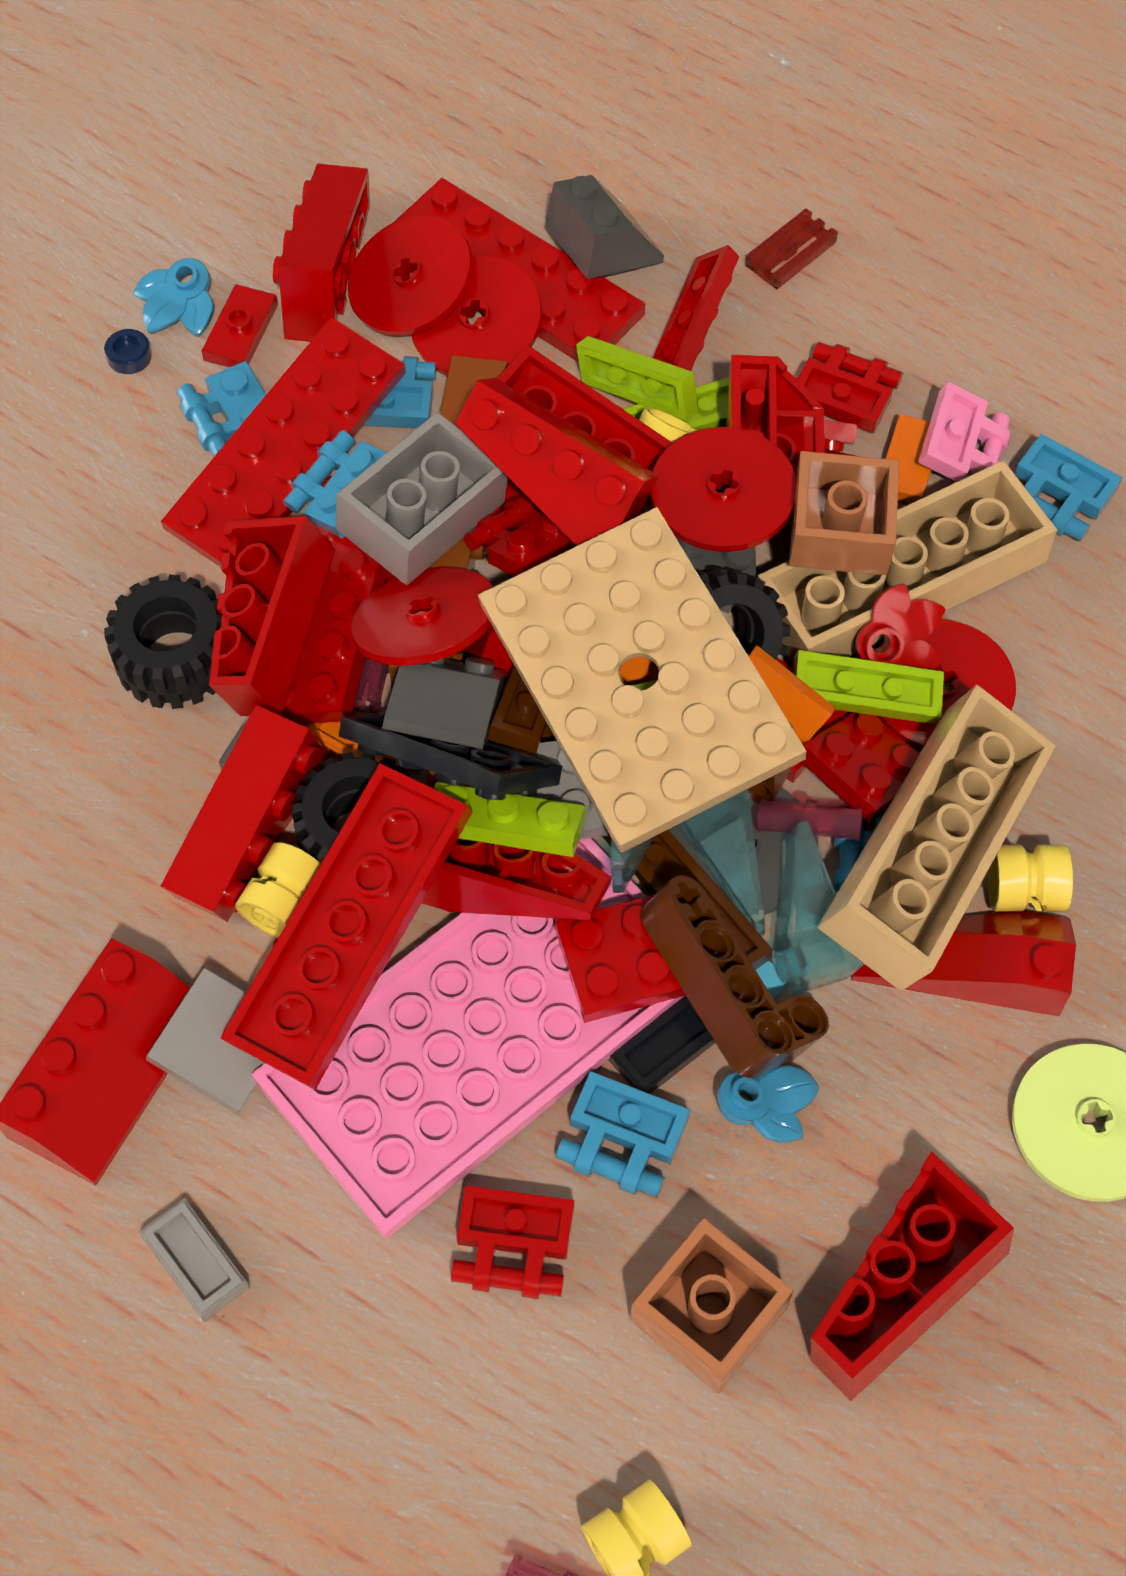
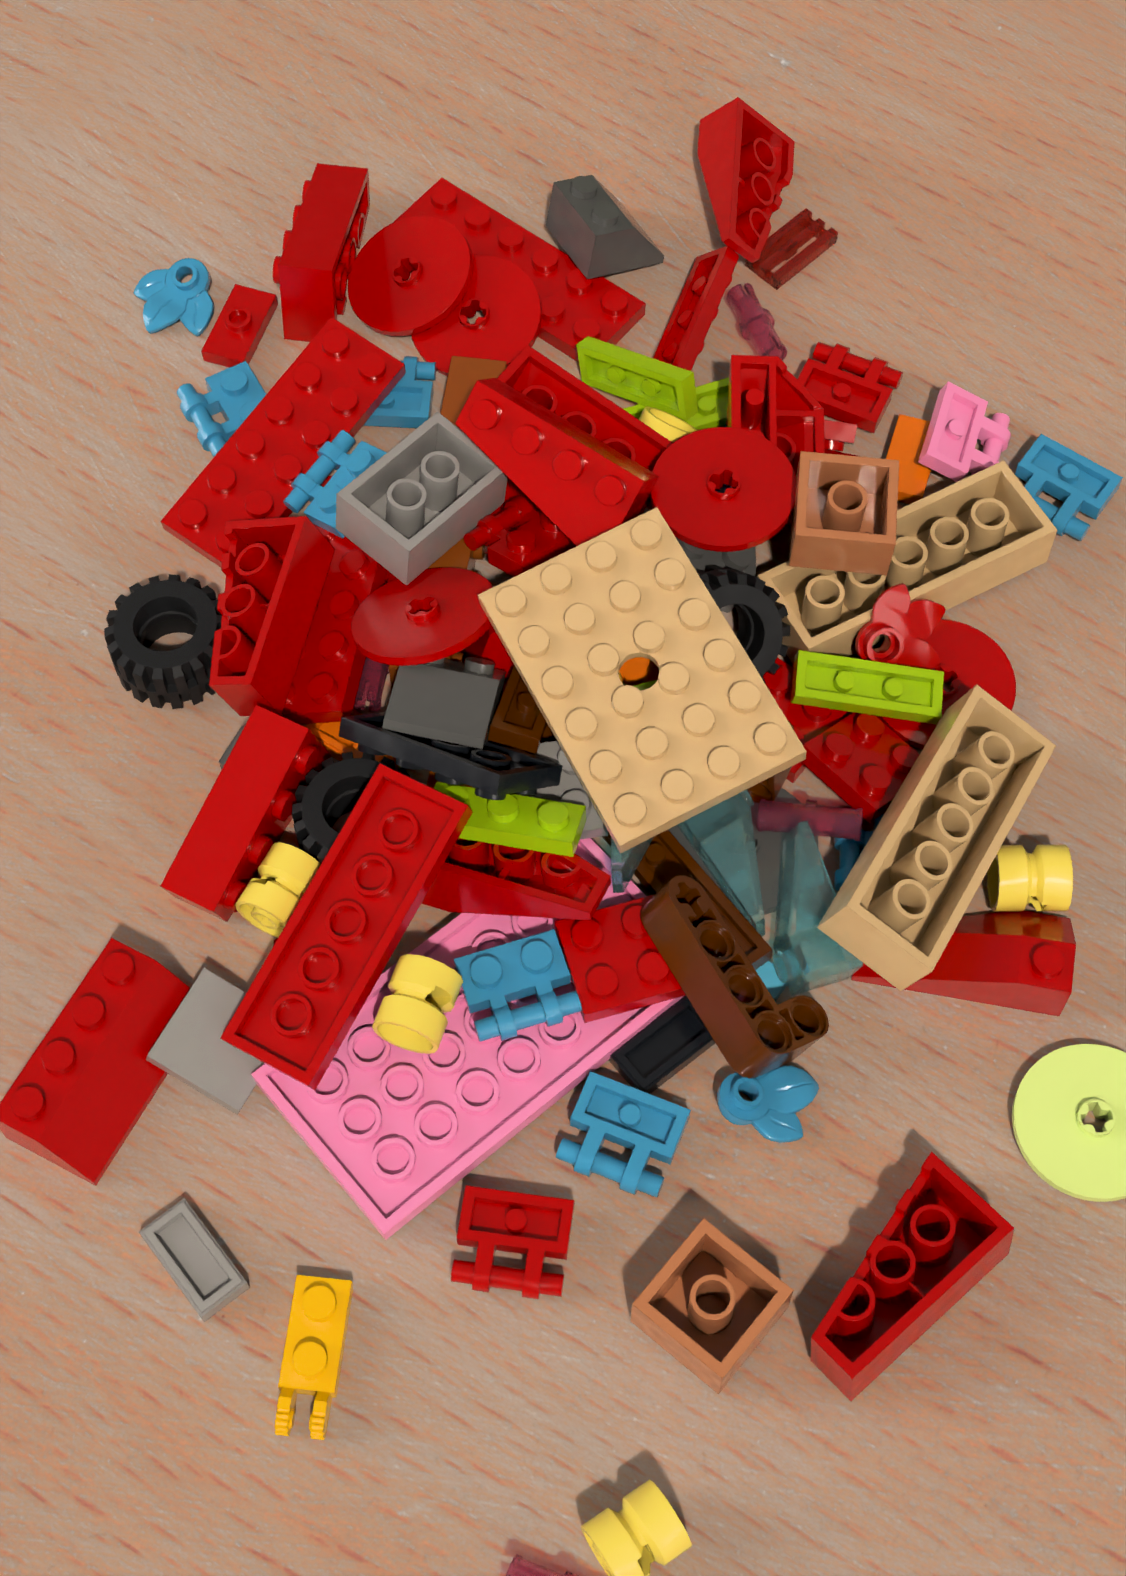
dark blue tile [104,329,152,374] -> none
orange tile [748,645,836,745] -> none
none -> yellow hinge [275,1275,354,1440]
none -> light yellow wheel [372,954,463,1054]
none -> dark azure plate [454,929,582,1042]
none -> red wedge [697,97,795,263]
none -> clear pink pin [727,283,787,360]

